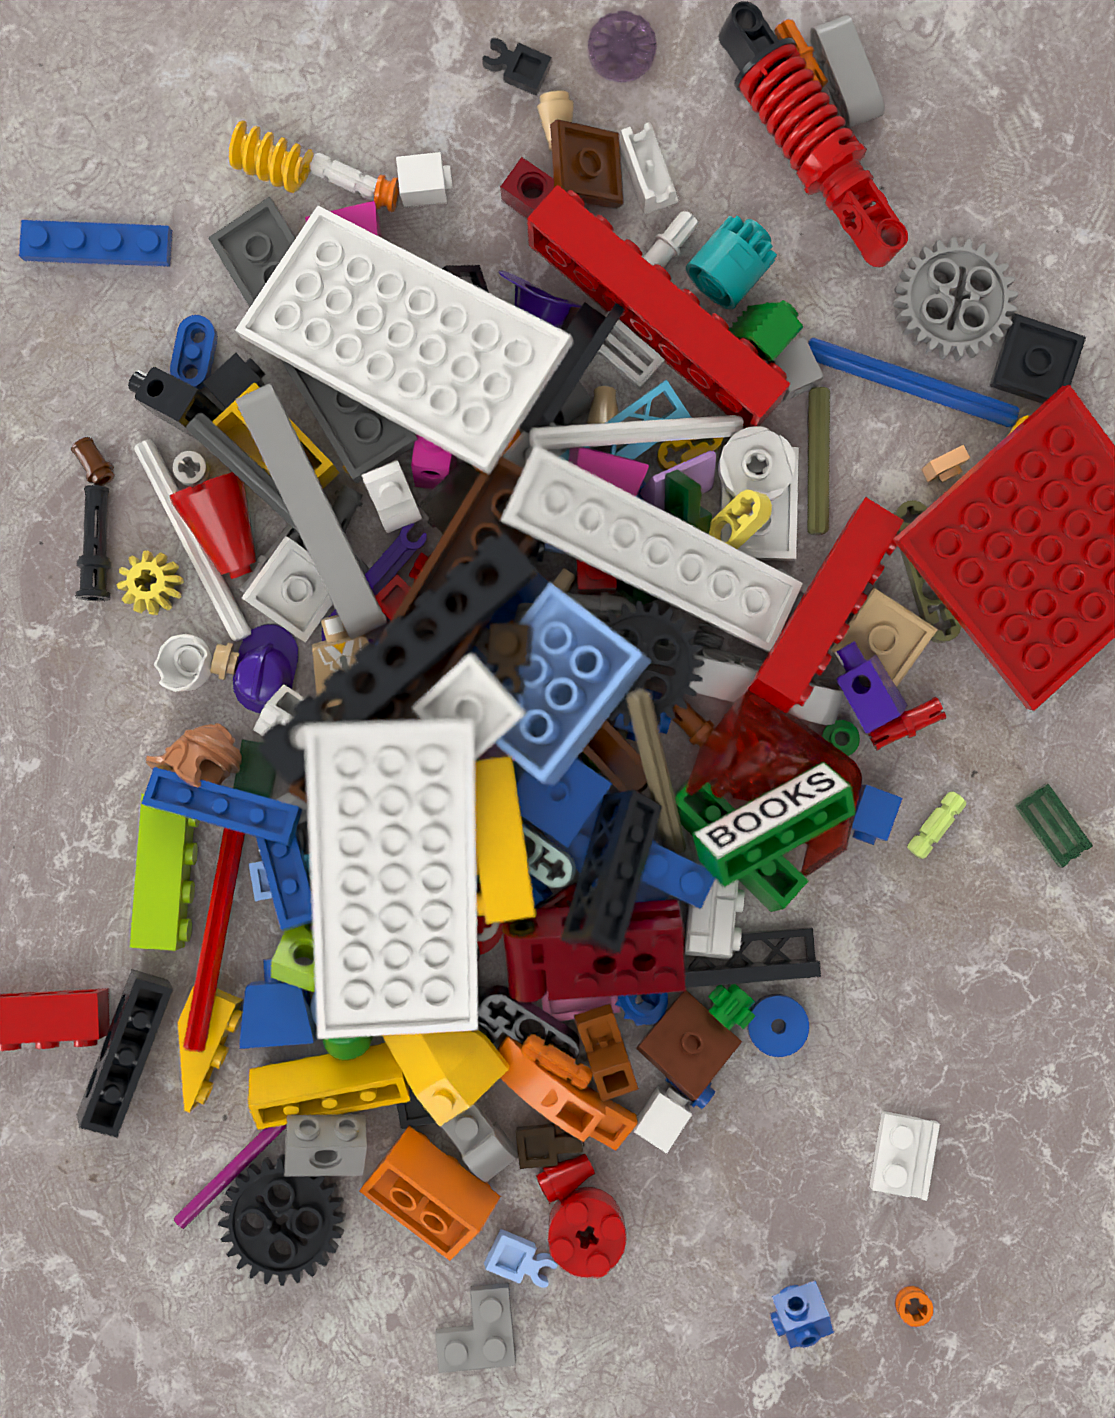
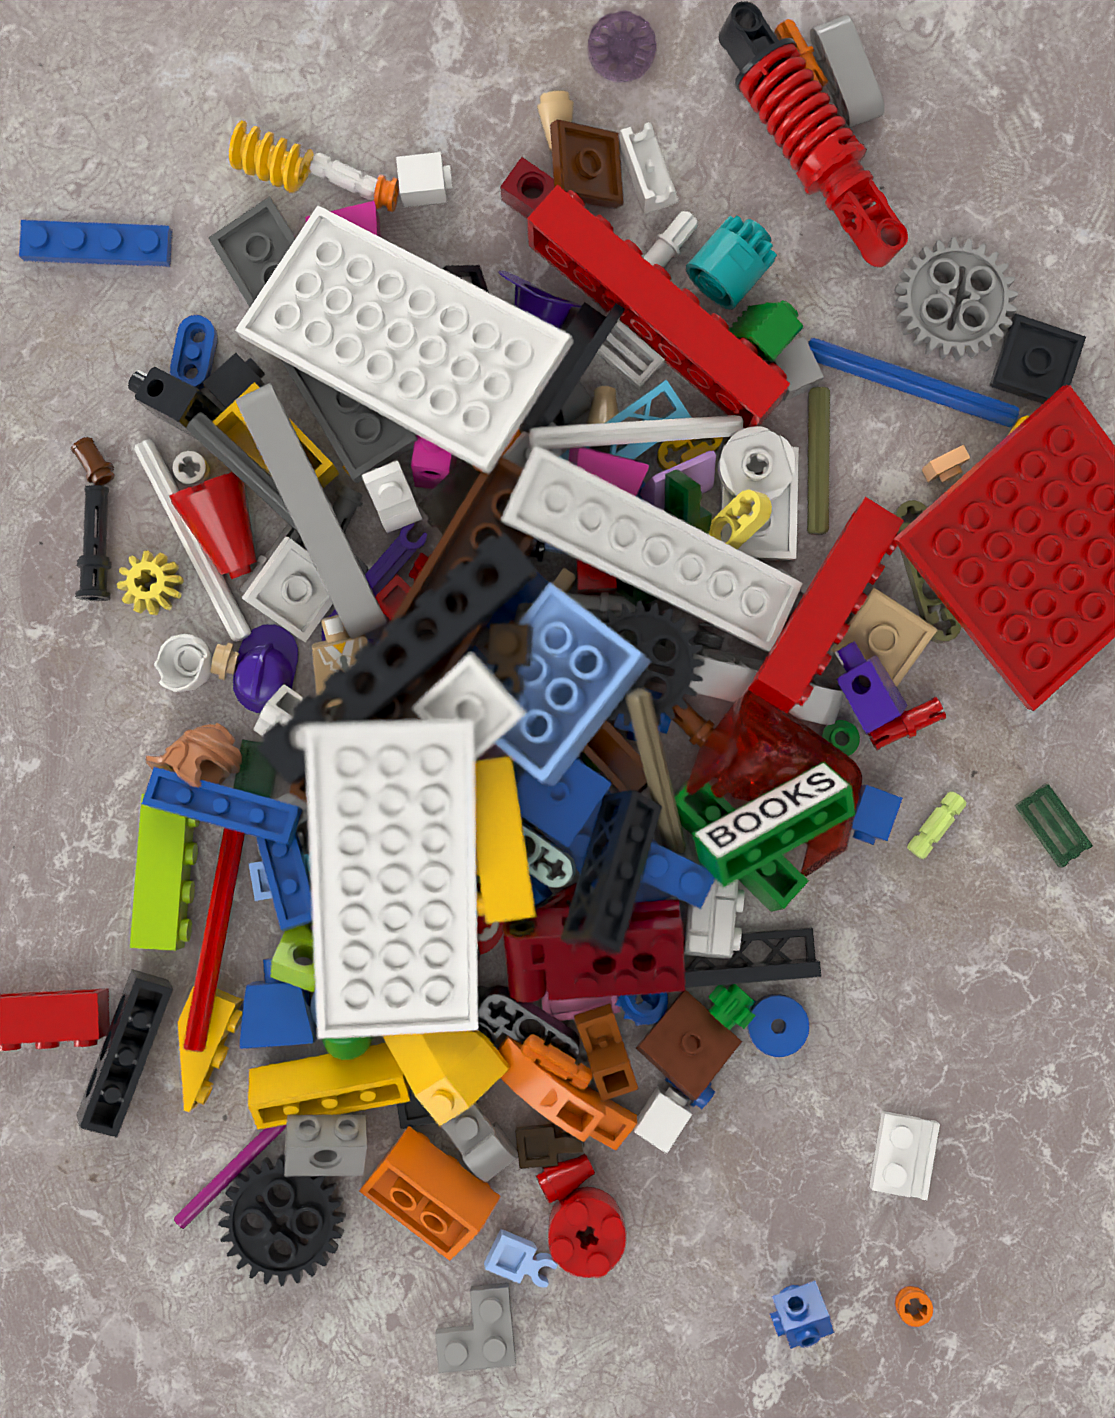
black plate [482,38,552,96] -> none

